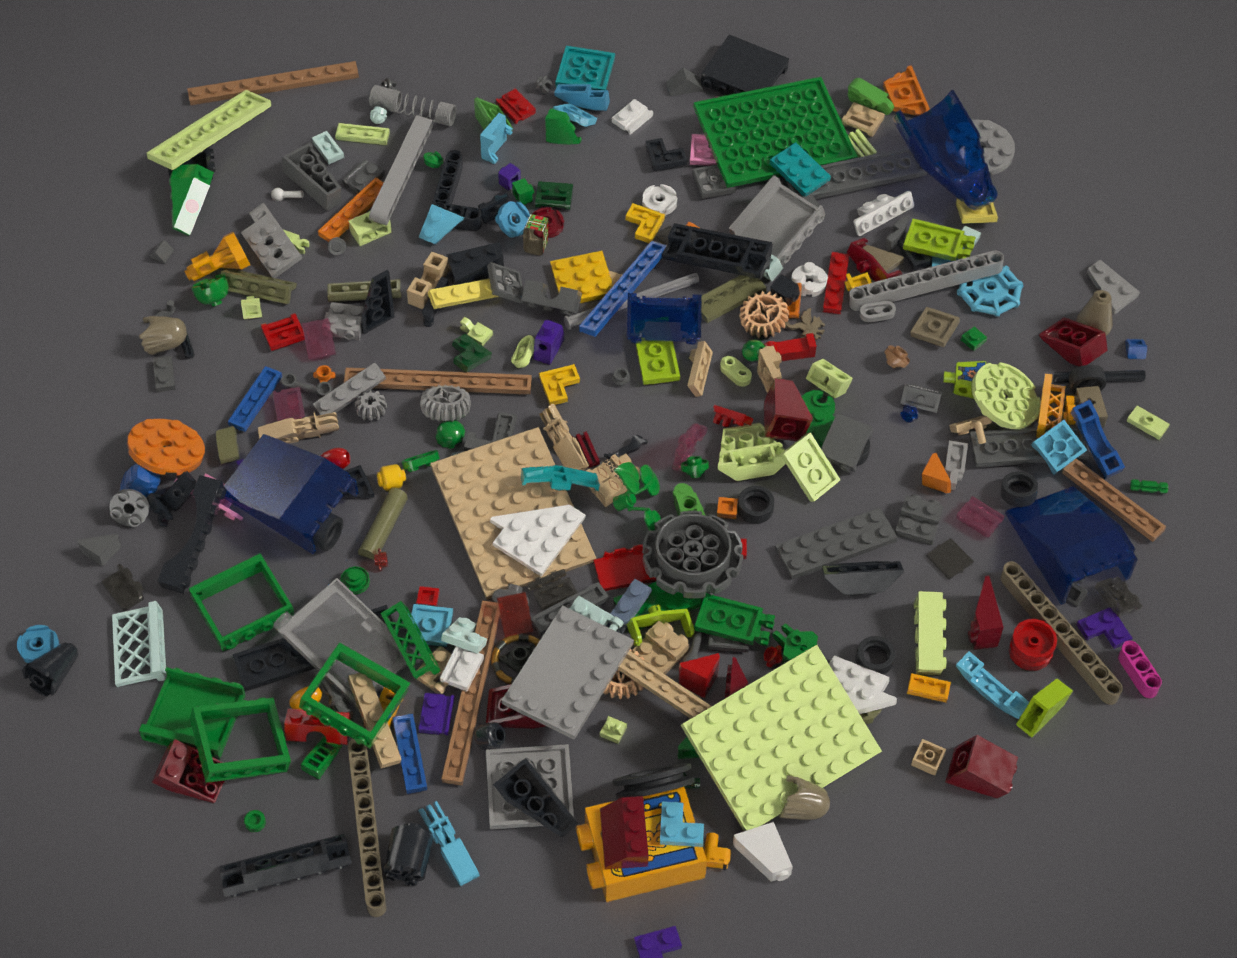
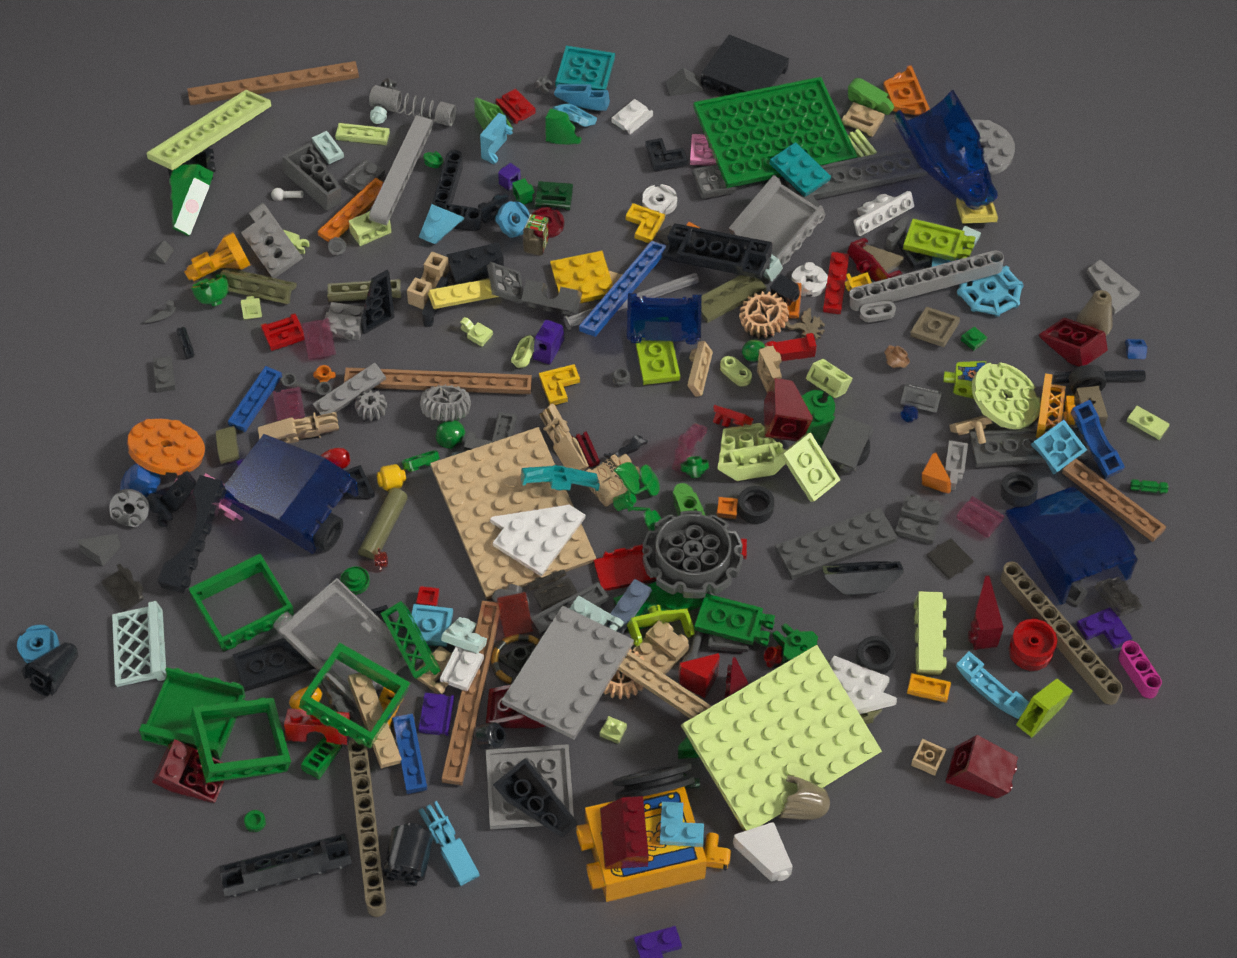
dark tan hair [139,316,187,355] -> none
dark green plate [452,334,492,373] -> none

